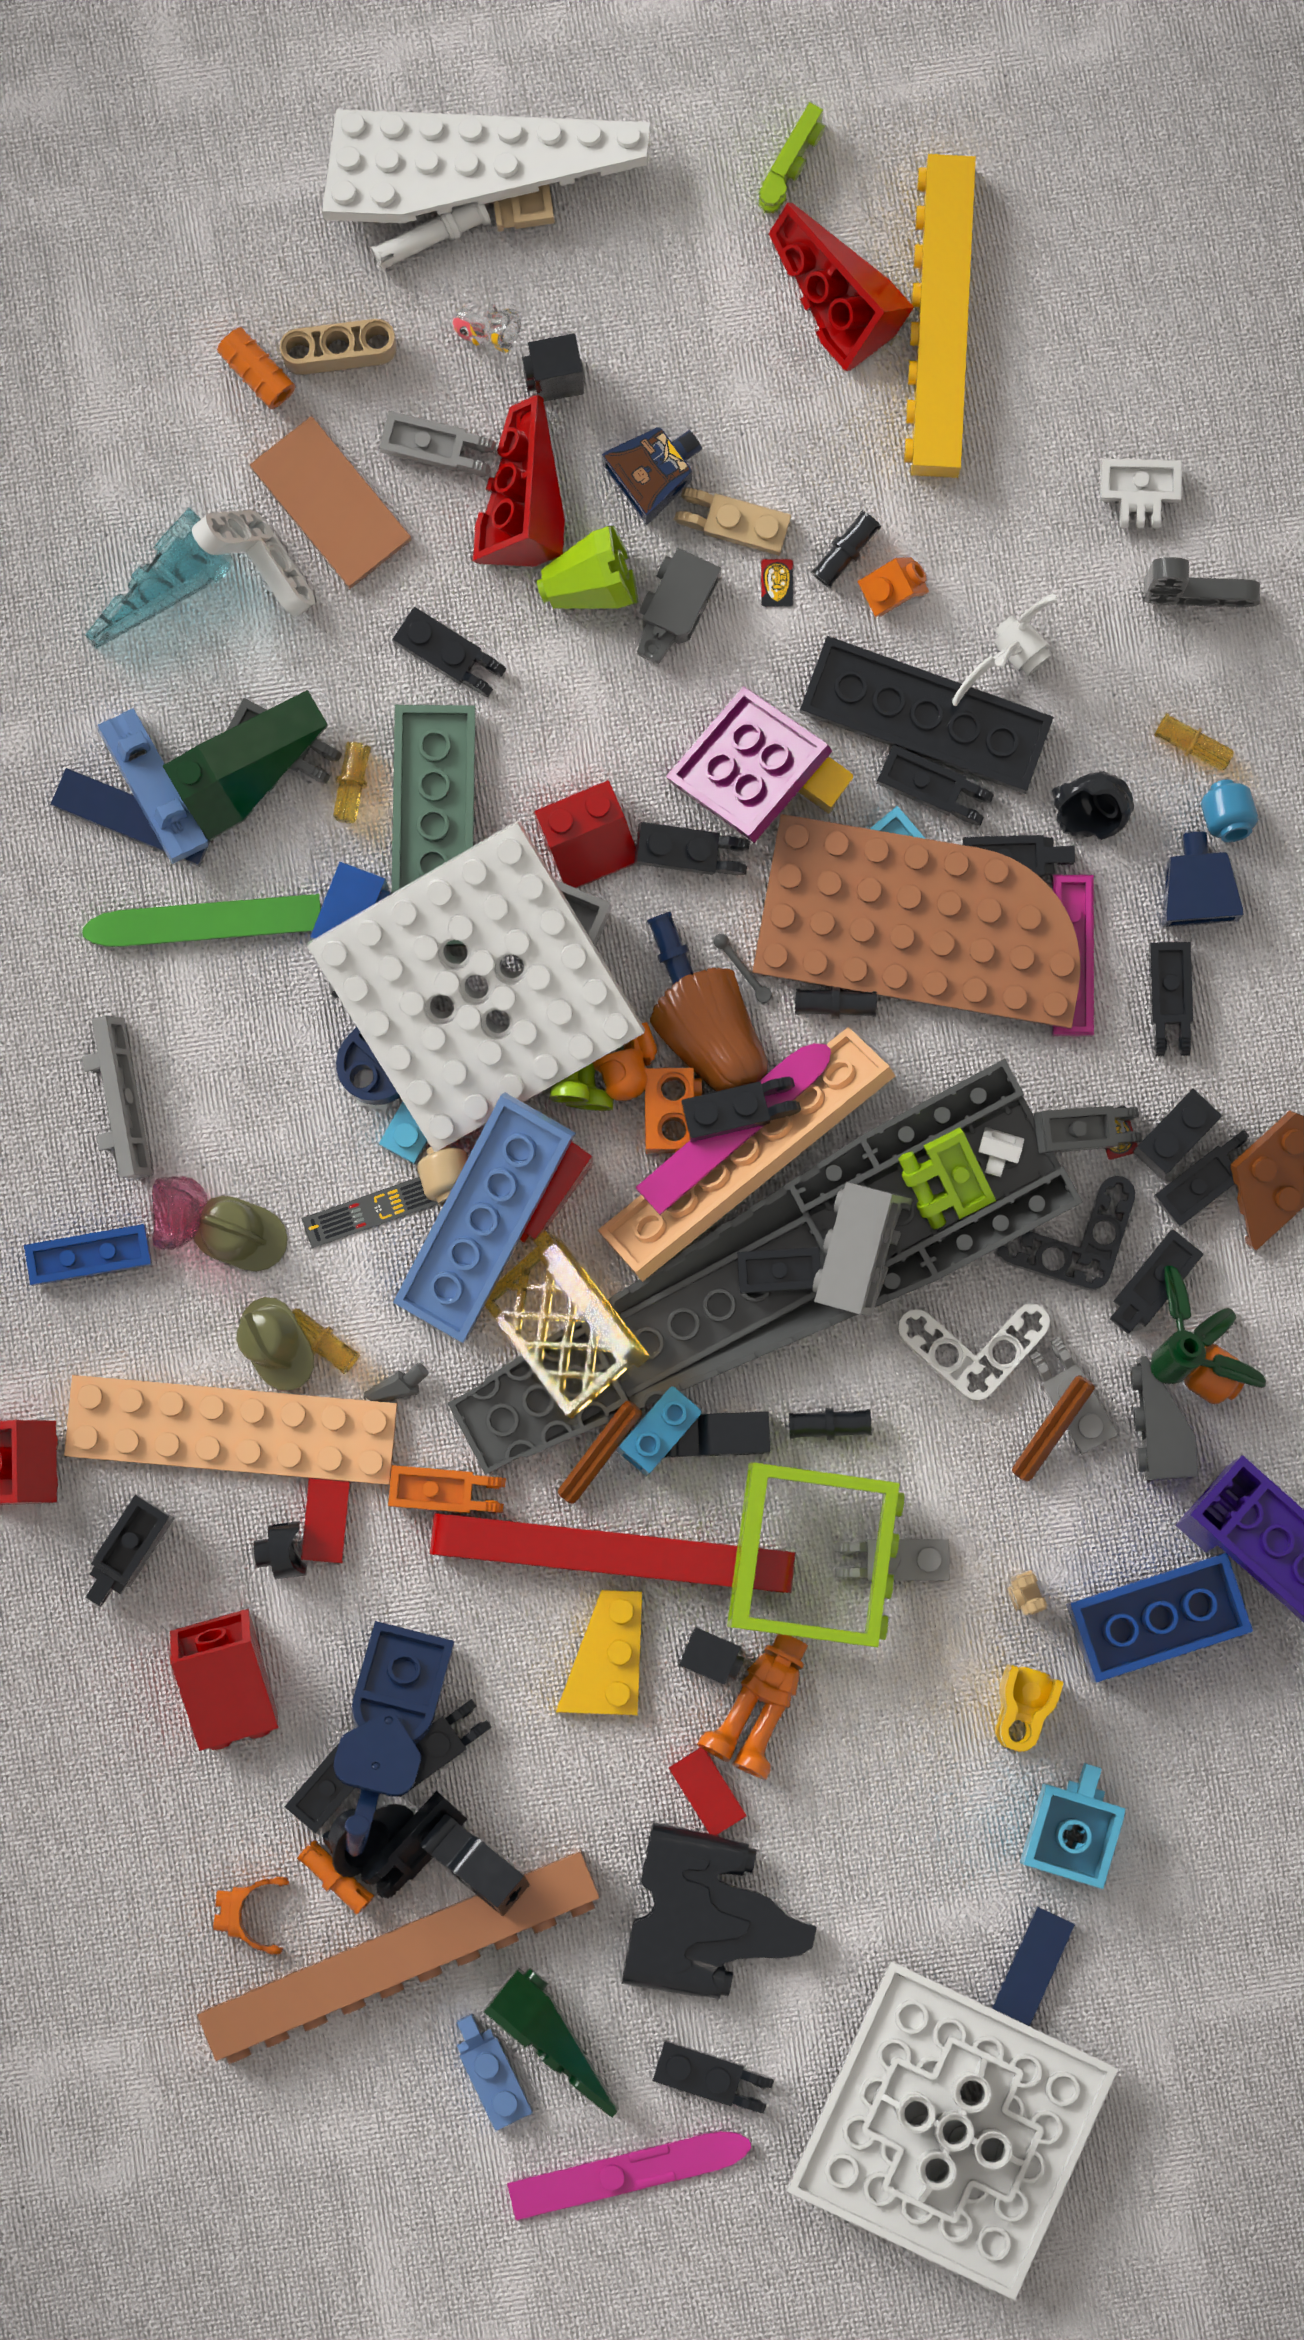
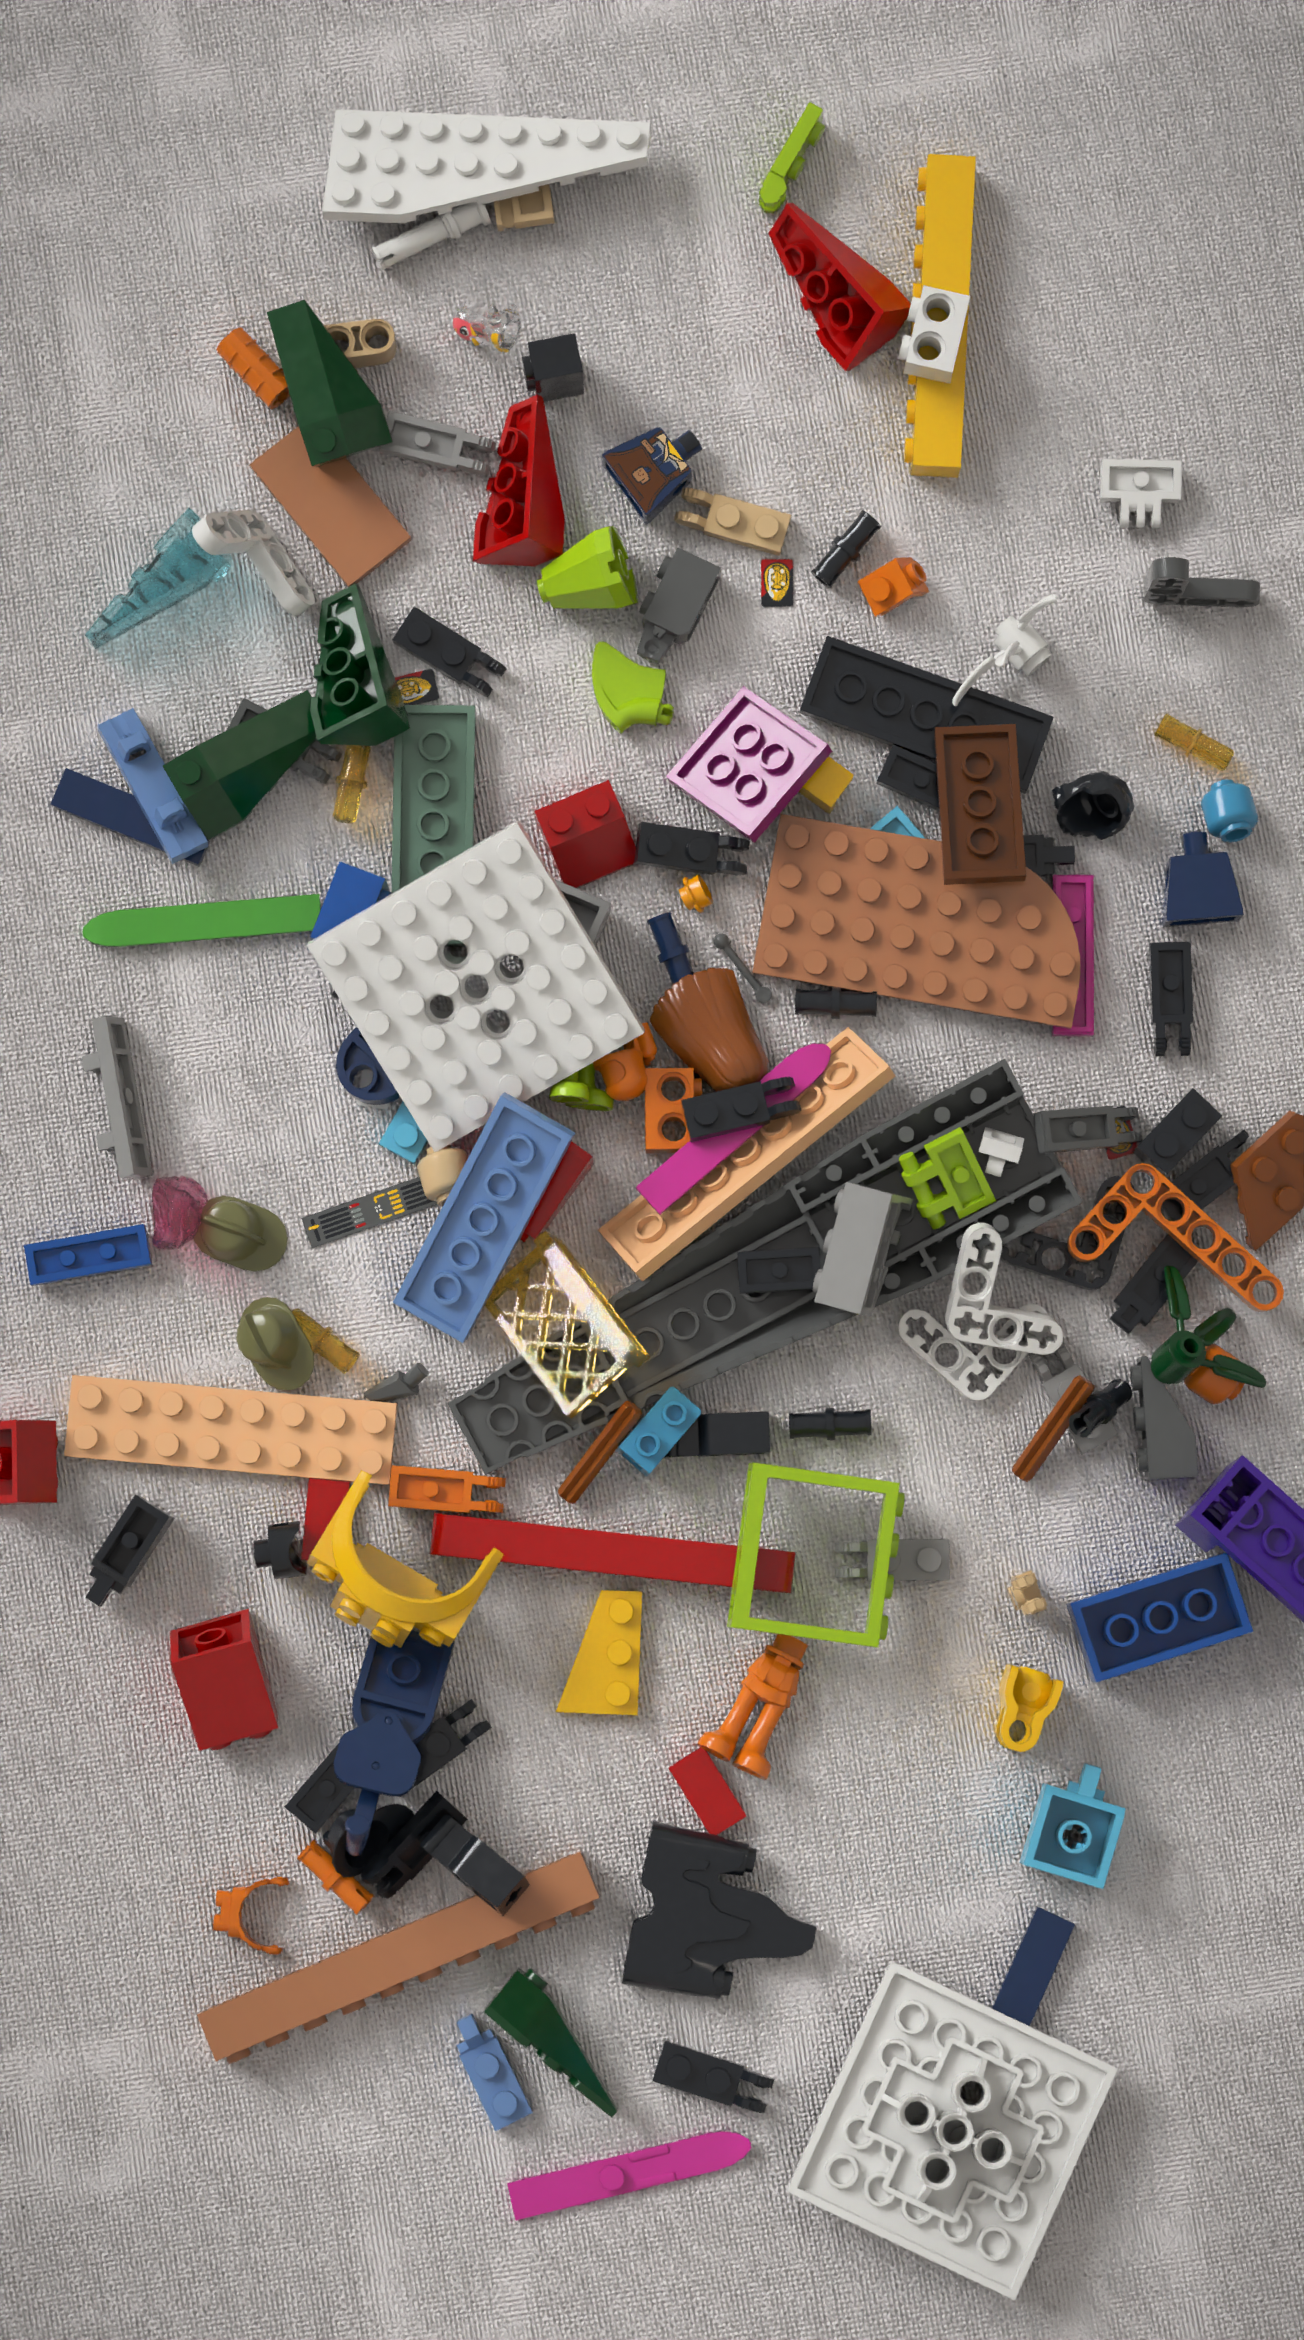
black brick [679,1627,745,1685] -> none
none -> dark green wedge [267,300,393,467]
none -> yellow piece [307,1470,504,1648]
none -> dark green wedge [310,583,410,746]
none -> sticker [395,669,439,705]
none -> lime arm [592,641,674,734]
none -> light orange plate [679,875,713,913]
none -> white brick [898,285,970,384]
none -> reddish brown plate [934,724,1026,885]
none -> white beam [945,1223,1063,1355]
none -> orange beam [1067,1163,1284,1312]
none -> black pin [1069,1378,1132,1437]

